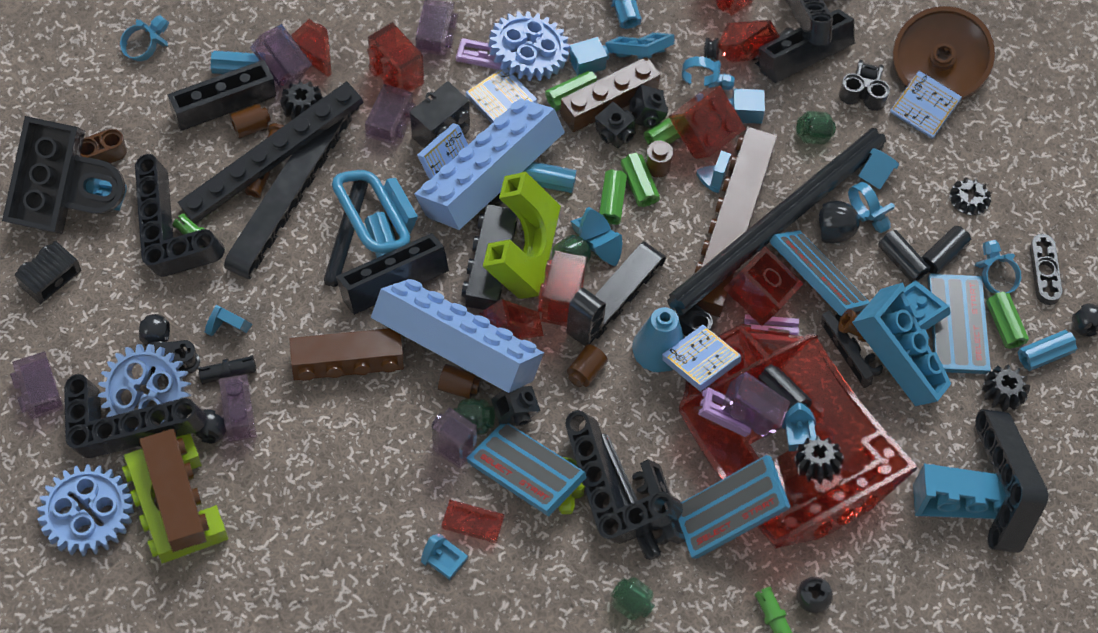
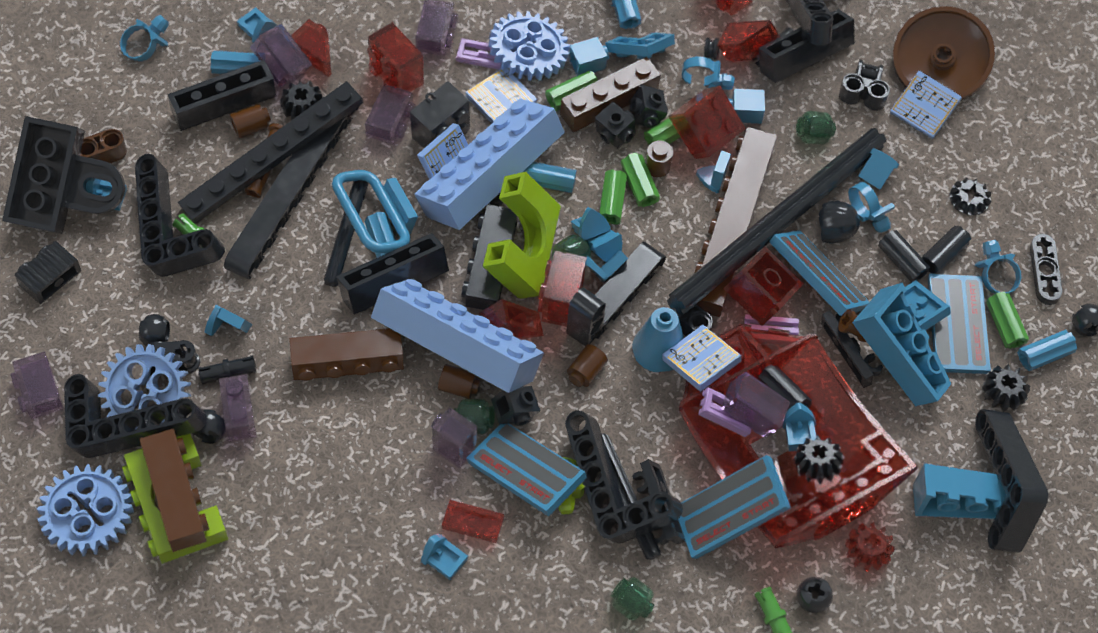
none -> dark azure tile [237,7,278,45]
none -> dark azure tile [582,251,628,282]
none -> clear red gear [845,522,895,572]

